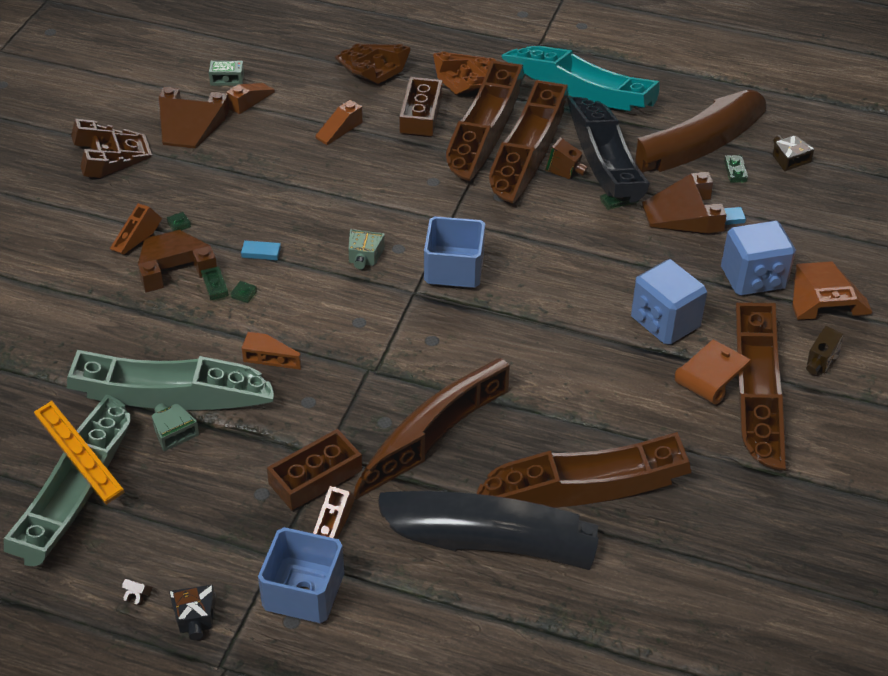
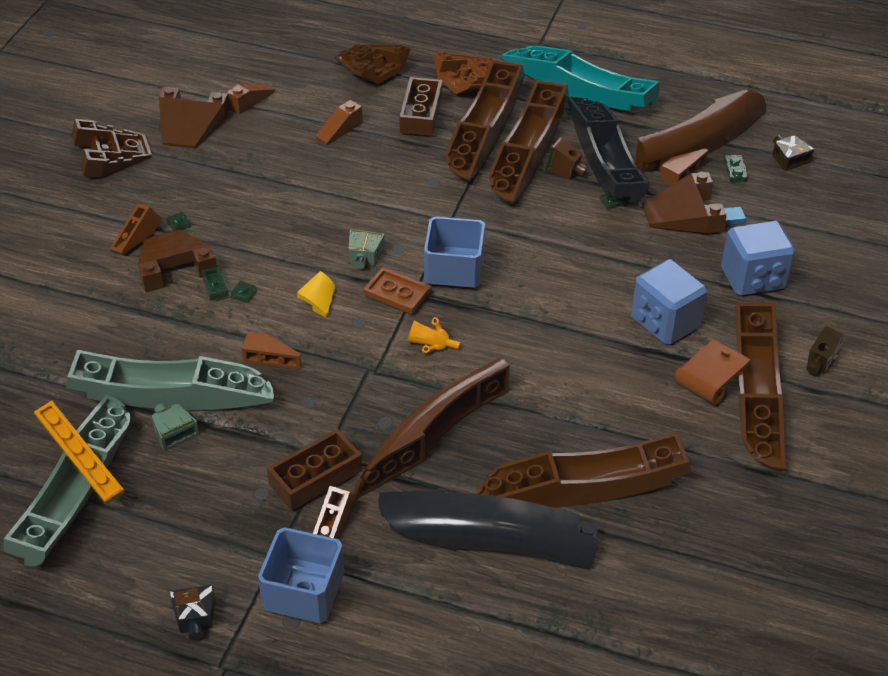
tile [122,579,153,605] -> none
sand green brick [209,61,244,86] -> none
dark azure tile [241,240,281,260] -> none
dark orange wedge [792,262,872,320] -> none
none -> yellow slope [297,271,336,318]
none -> dark orange plate [363,267,431,314]
none -> light orange piece [408,317,461,355]
none -> dark orange slope [660,148,708,185]

